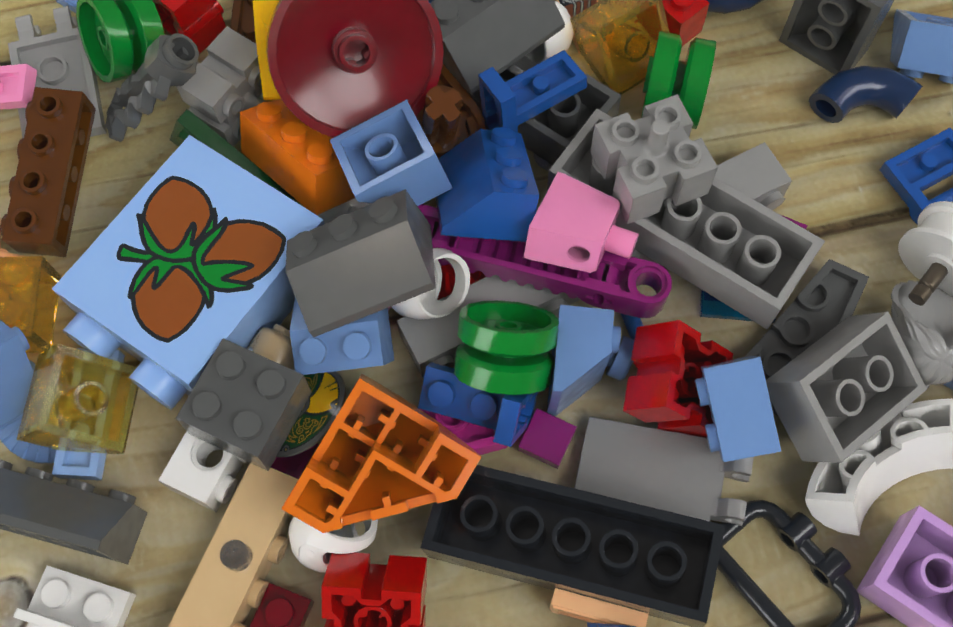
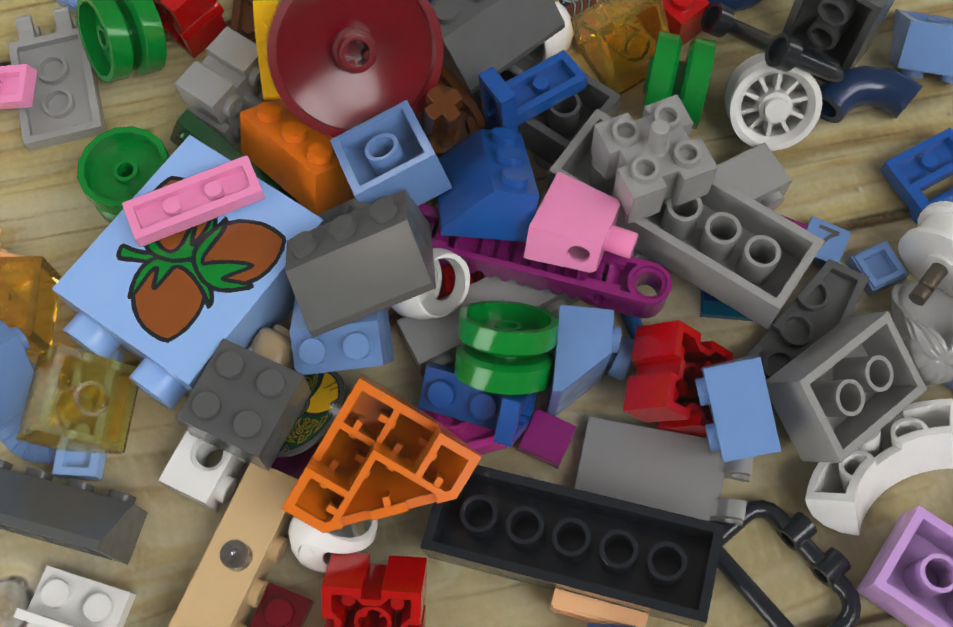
reddish brown brick [0,87,96,257] -> none
dark grey sword [105,33,199,142] -> none
none -> green wheel [77,126,170,223]
none -> bright pink plate [122,155,266,247]
none -> black bar [701,2,845,83]
none -> white wheel [724,52,822,151]
none -> medium blue tile [806,216,852,267]
none -> medium blue tile [846,240,909,296]

